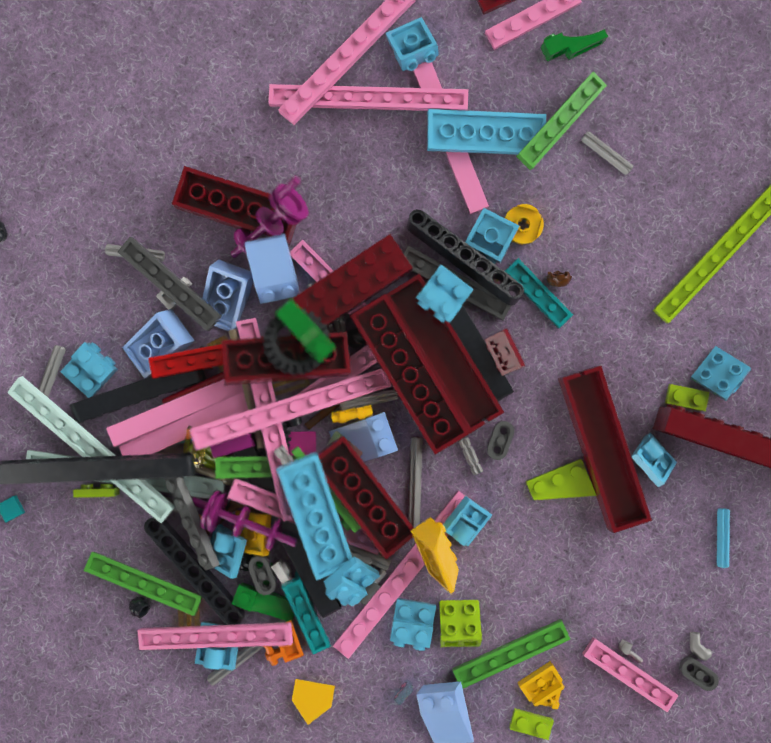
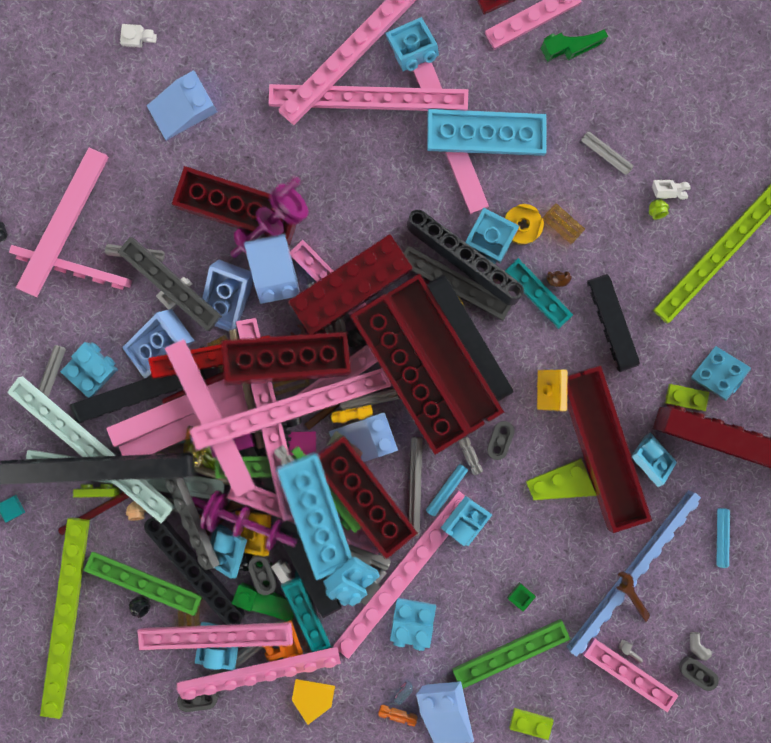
black tyre [263,308,329,375] -> none
green slope [275,299,336,362] -> none
yellow slope [411,517,459,594] -> none
medium azure plate [416,265,474,323] -> none
lime bracket [439,600,482,647] -> none
bracket [484,329,525,376] -> none
bright green plate [516,72,607,170] -> none
yellow slope [517,661,564,710] -> none
none -> bright pink plate [9,245,132,290]
none -> bright pink tile [16,148,108,297]
none -> lime plate [40,517,90,719]
none -> dark red bar [58,492,130,535]
none -> white plate [120,24,157,48]
none -> light nougat plate [126,501,147,521]
none -> light blue slope [147,70,217,140]
none -> bright pink tile [165,339,256,497]
none -> bright pink plate [177,647,341,700]
none -> dark grey plate [177,692,219,712]
none -> orange axle [378,705,418,727]
none -> medium azure axle [426,464,468,516]
none -> green plate [507,582,536,612]
none -> yellow plate [537,370,567,411]
none -> clear yellow tile [543,203,585,245]
none -> light blue plate [566,490,701,657]
none -> black beam [587,274,640,372]
none -> reddish brown piece [616,572,650,622]
none -> lime plate [648,199,669,220]
none -> white plate [652,180,691,199]

